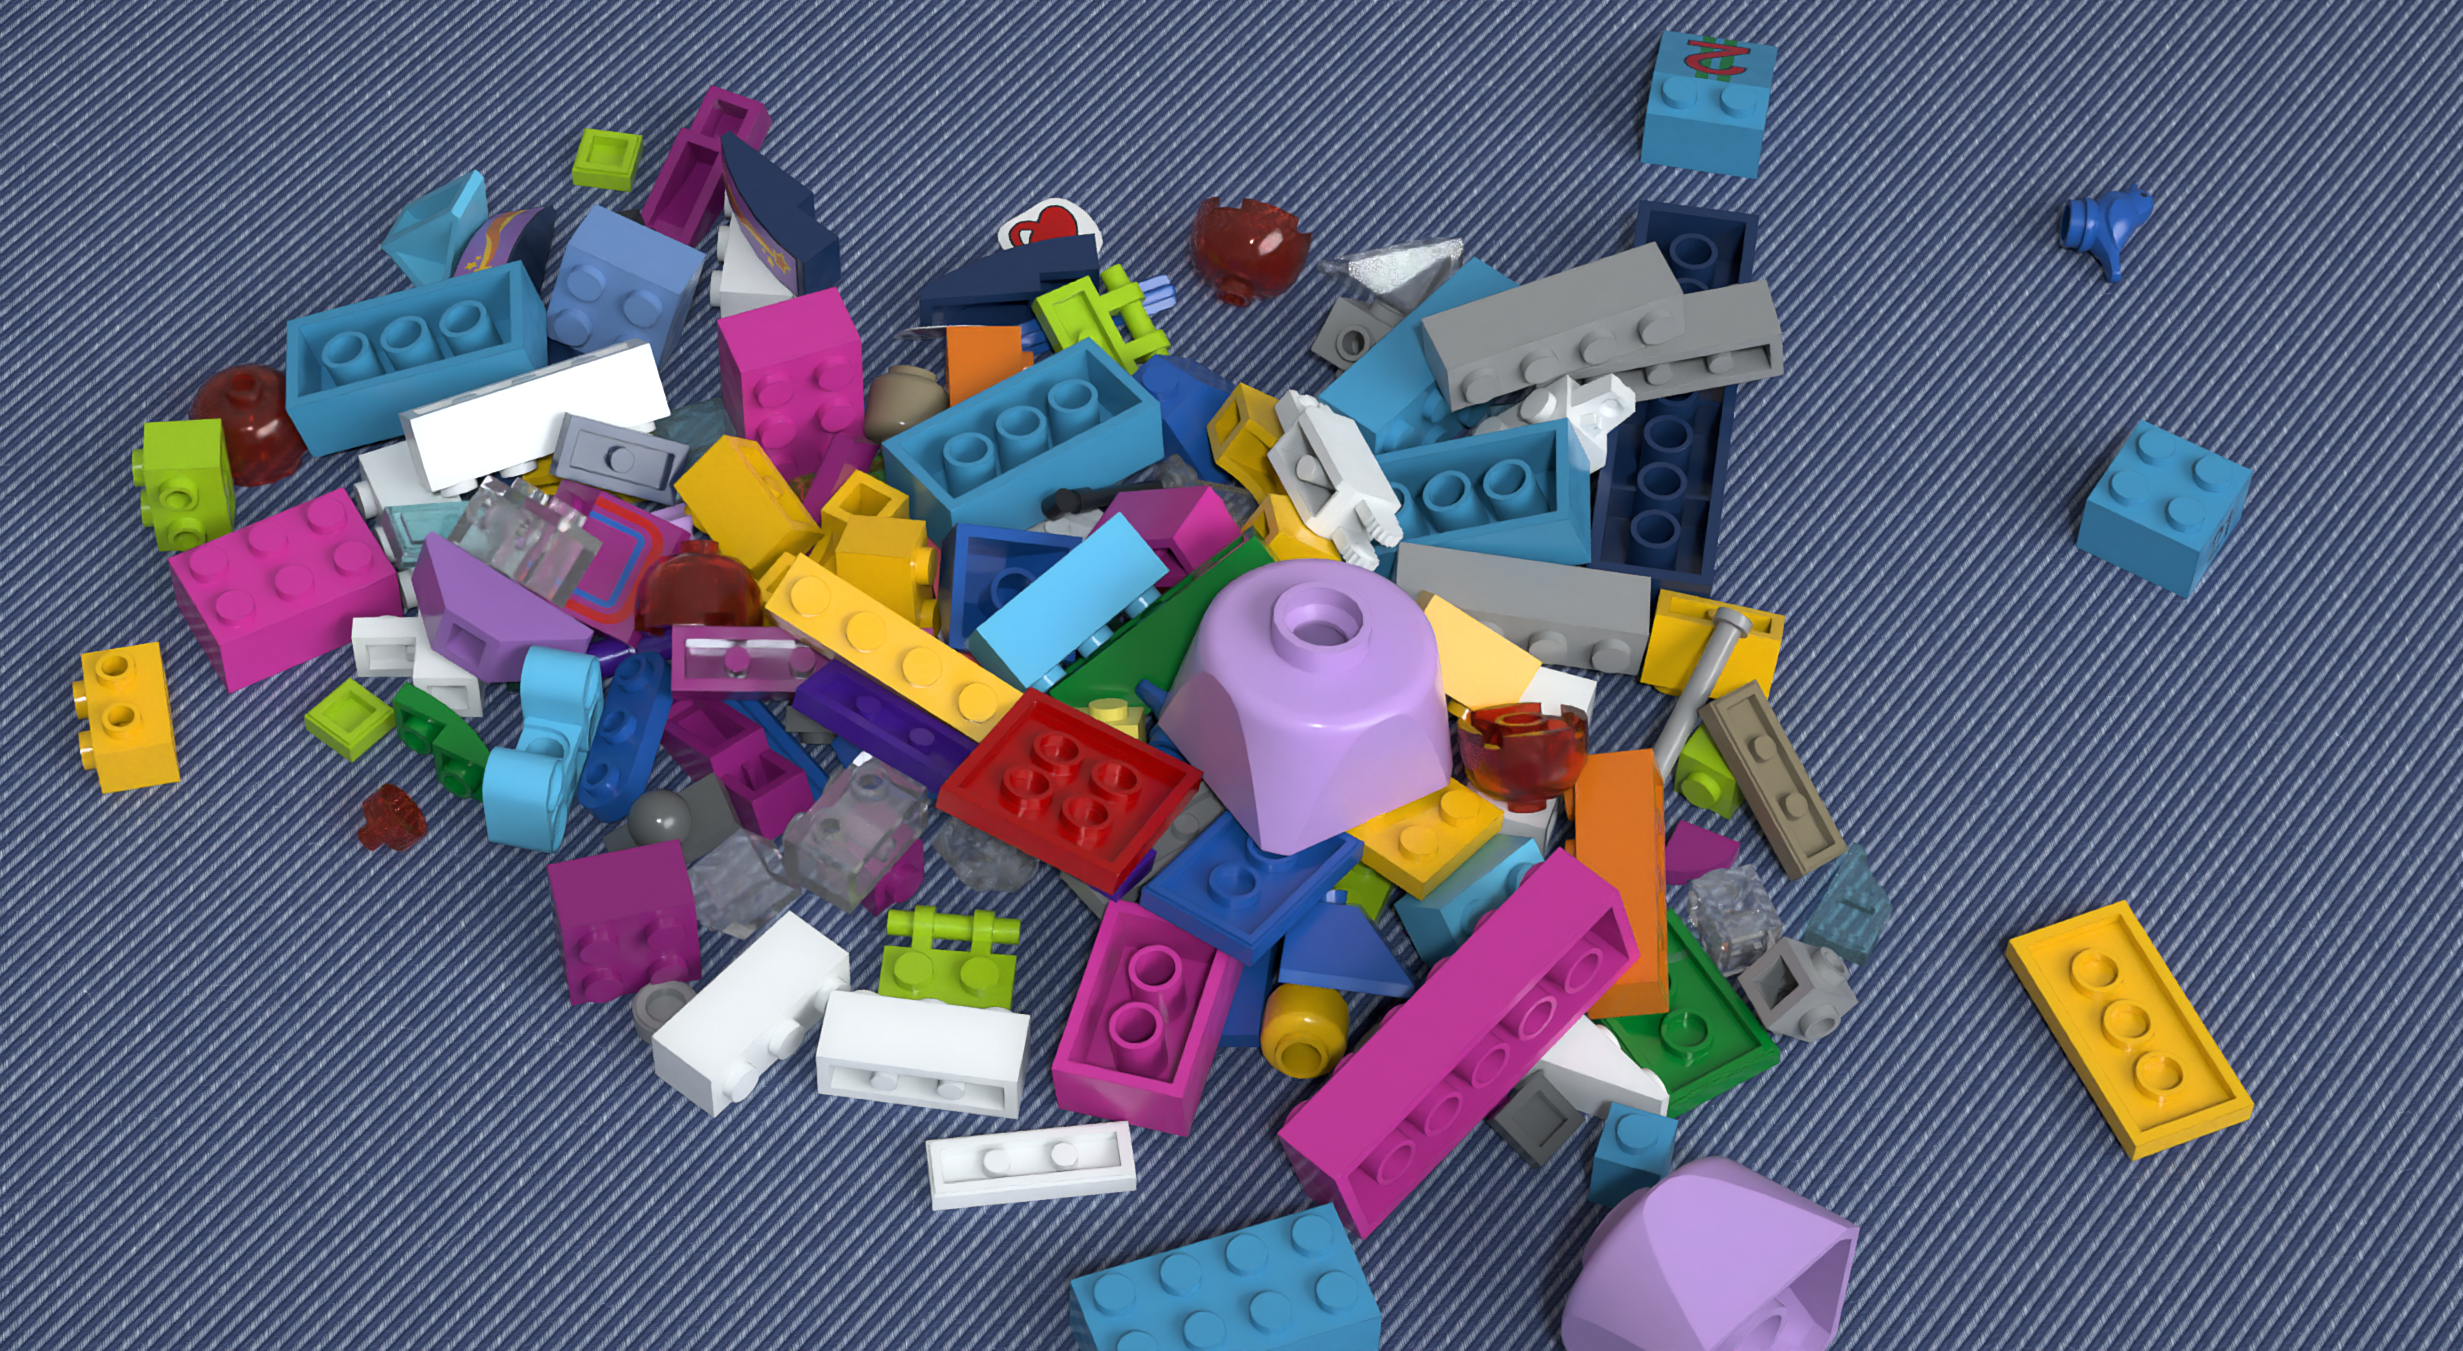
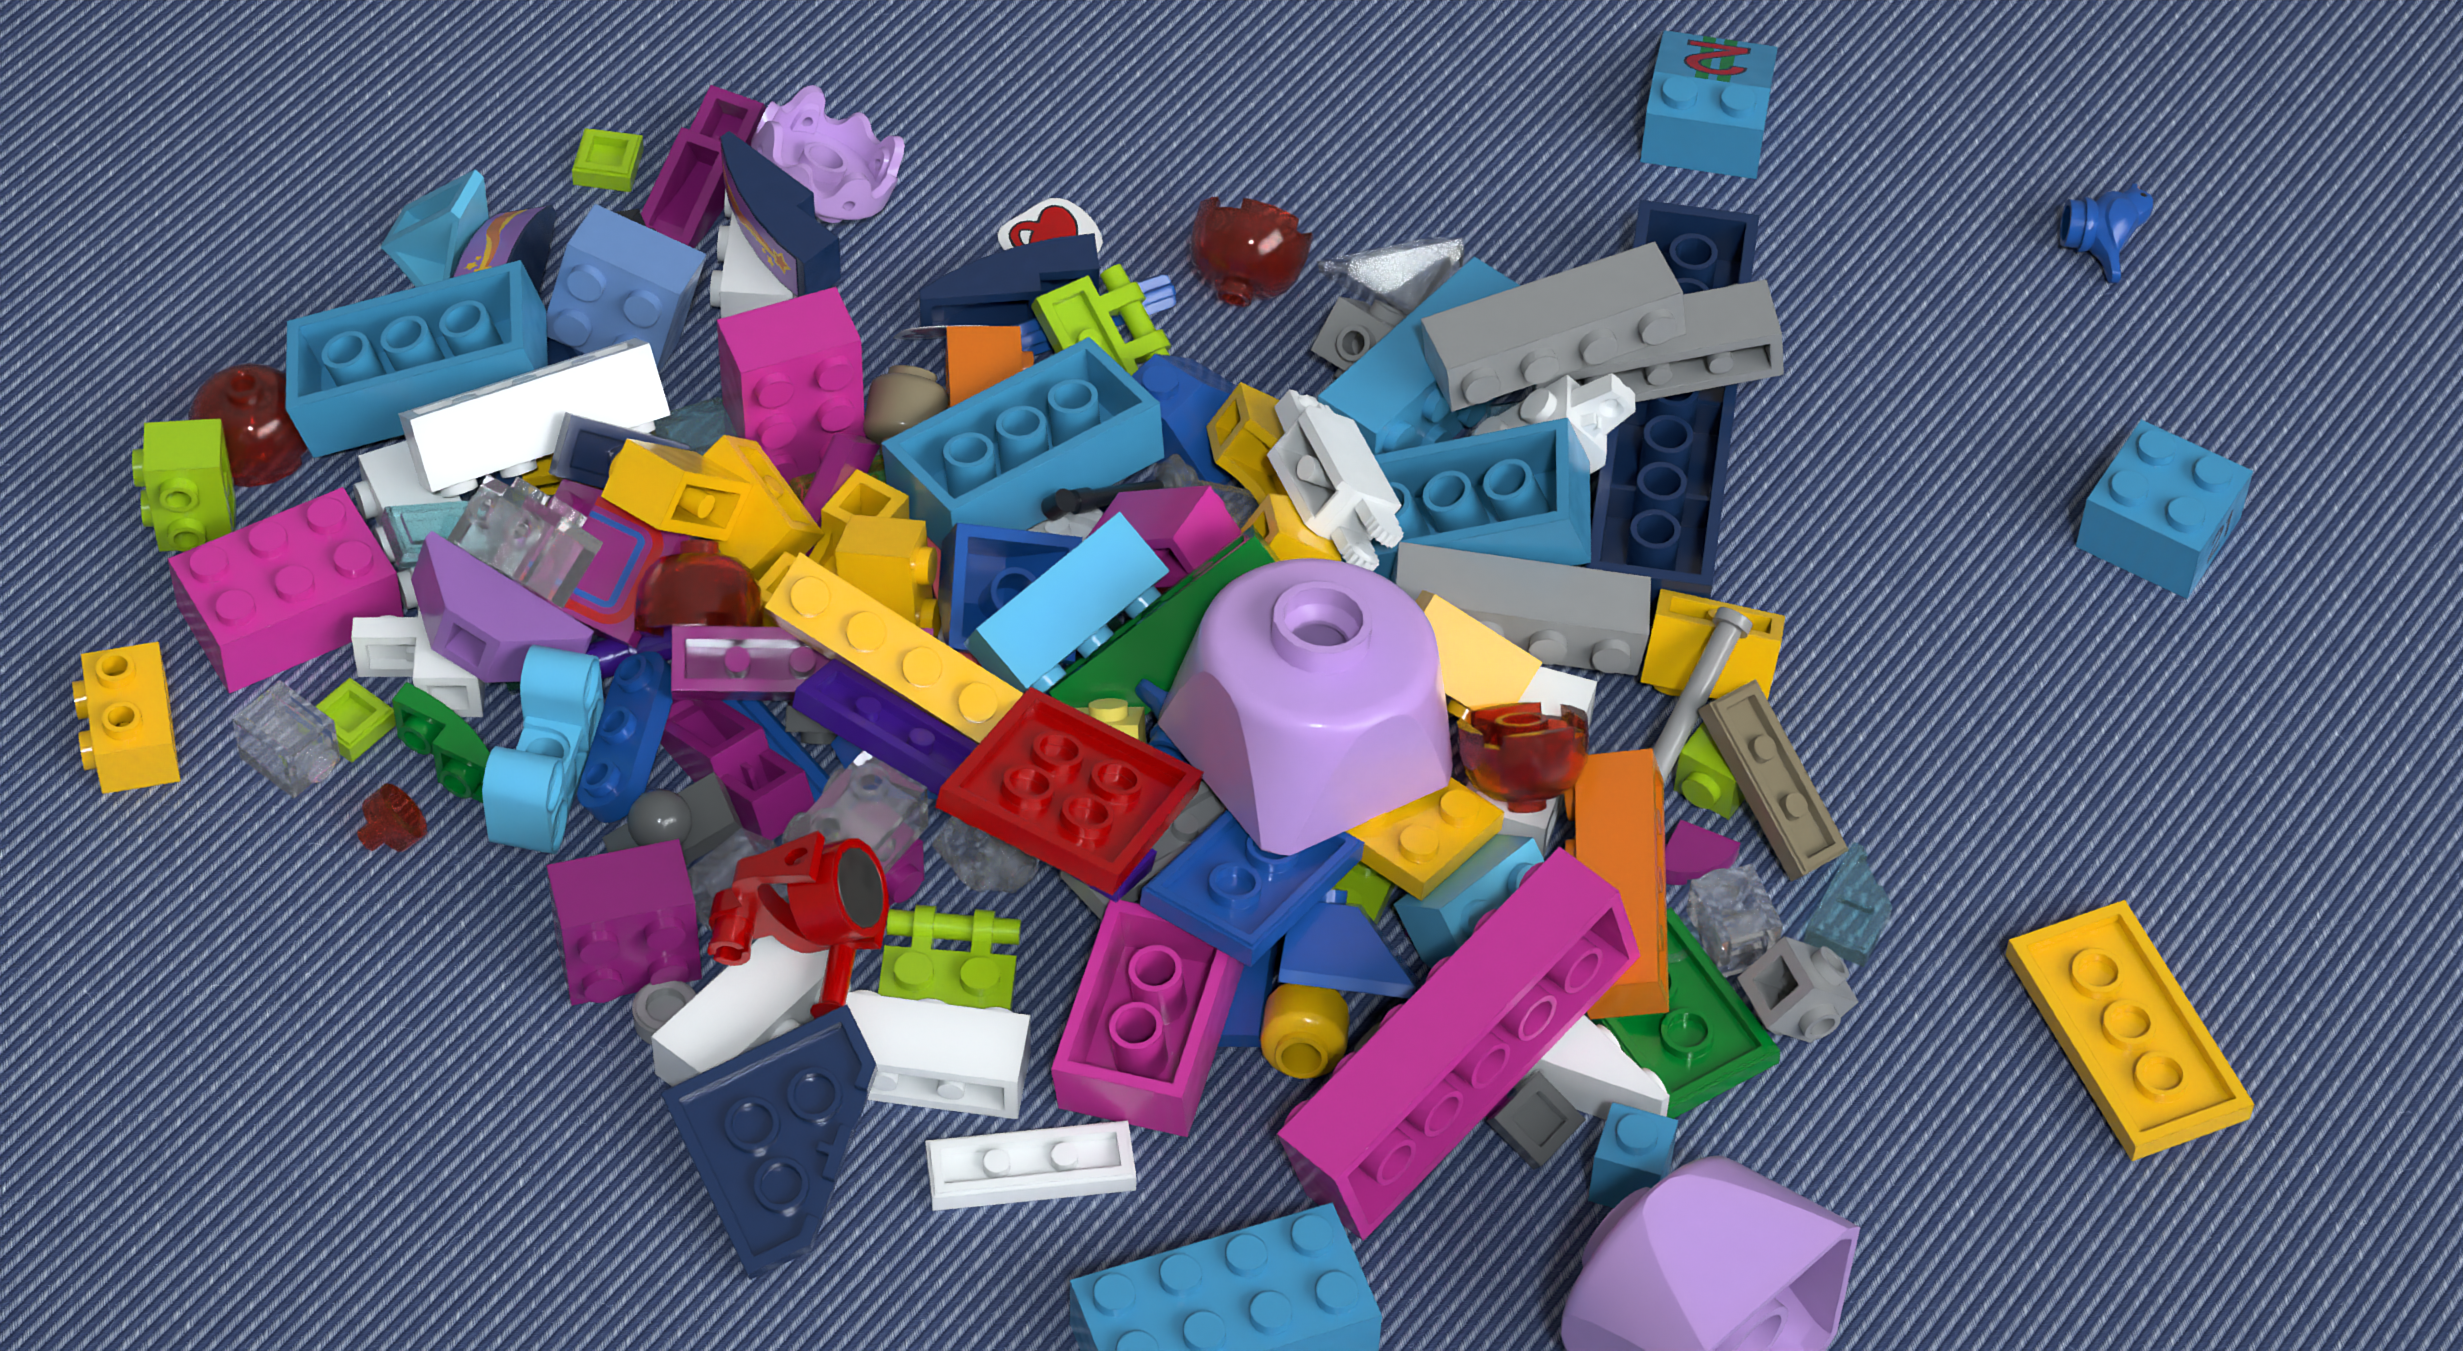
none -> clear brick [232,680,341,798]
none -> yellow brick [601,438,753,541]
none -> dark blue plate [661,1004,878,1280]
none -> red piece [707,830,890,1019]
none -> lavender plate [751,85,905,223]

